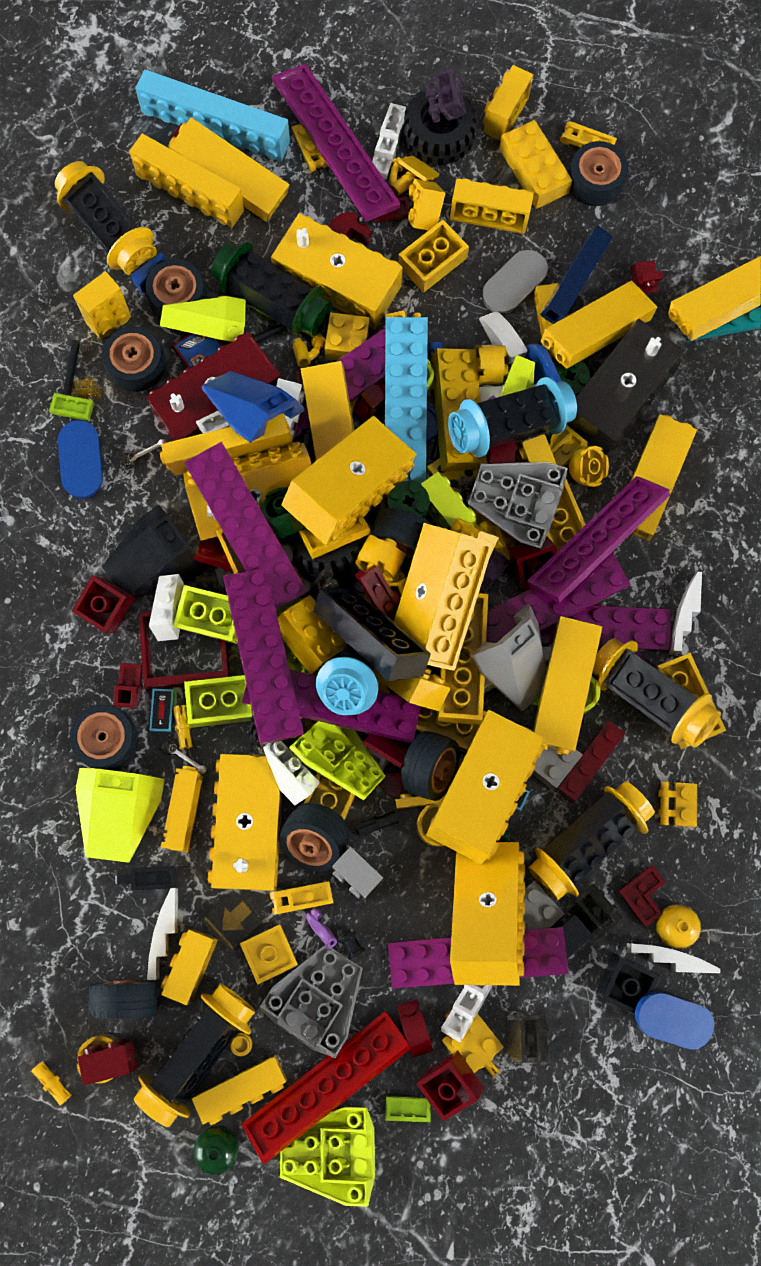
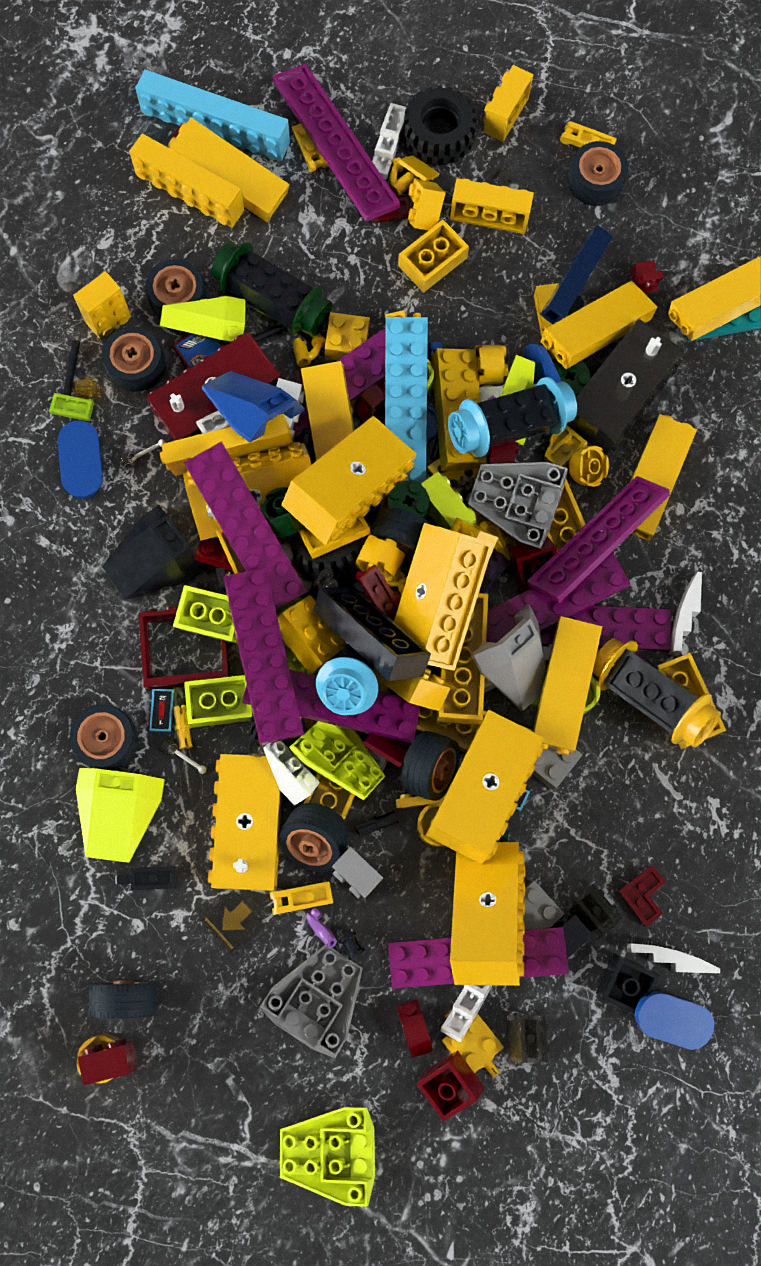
yellow pin [31,1061,72,1106] -> none
brick [55,161,157,276] -> none
dark red brick [72,575,136,633] -> none
dark red brick [113,663,143,708] -> none
blue slope [131,252,166,294] -> none
brick [134,984,256,1127] -> none
white slope [147,888,178,980] -> none
white arch [149,574,184,641] -> none
yellow door [161,766,203,853] -> none
yellow brick [161,929,218,1005] -> none
yellow brick [192,1054,287,1125] -> none
dark green cylinder [194,1126,239,1175] -> none
yellow plate [230,1033,252,1056] -> none
yellow plate [240,924,298,985] -> none
red plate [241,1011,411,1164] -> none
yellow piece [271,213,403,330] -> none
dark red brick [328,212,372,247] -> none
dark red tile [378,773,403,798] -> none
lime plate [385,1096,431,1122] -> none
clear purple brick [426,68,467,122] -> none
white slope [479,312,528,365] -> none
light grey tile [483,250,548,314] -> none
yellow brick [499,120,573,209] -> none
yellow brick [515,434,557,465] -> none
black brick [528,781,655,901] -> none
dark red brick [555,720,626,803] -> none
yellow cylinder [655,904,701,949] -> none
yellow plate [658,782,697,827] -> none

